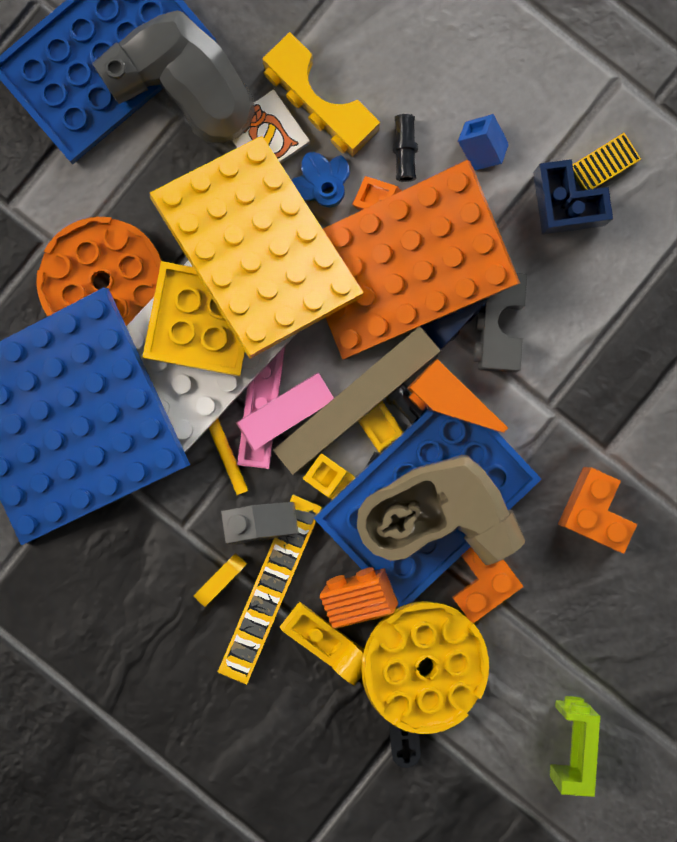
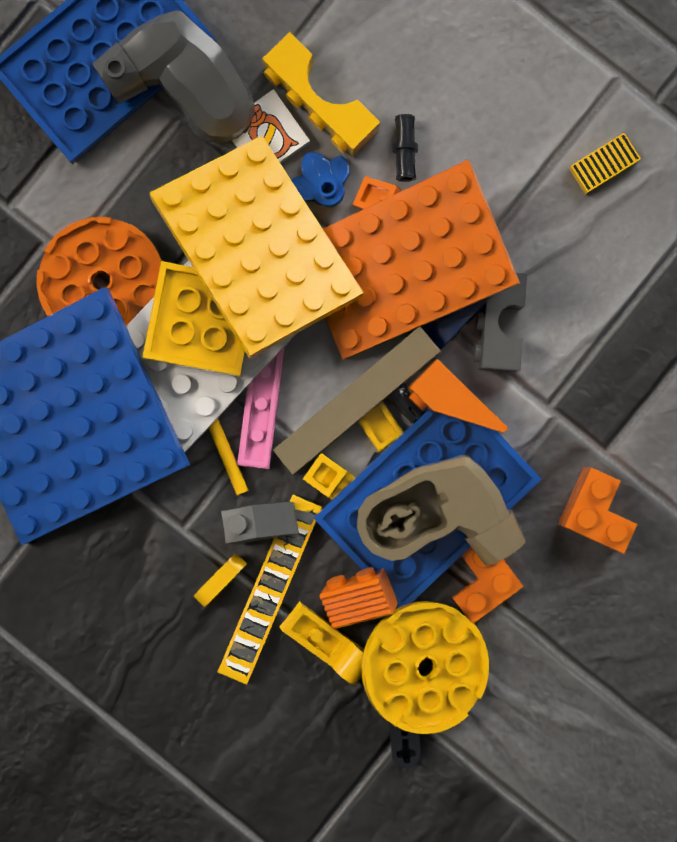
bright pink tile [236,373,334,450] -> none
blue panel [458,114,508,170] -> none
dark blue brick [533,159,613,235] -> none
lime panel [550,696,600,797] -> none

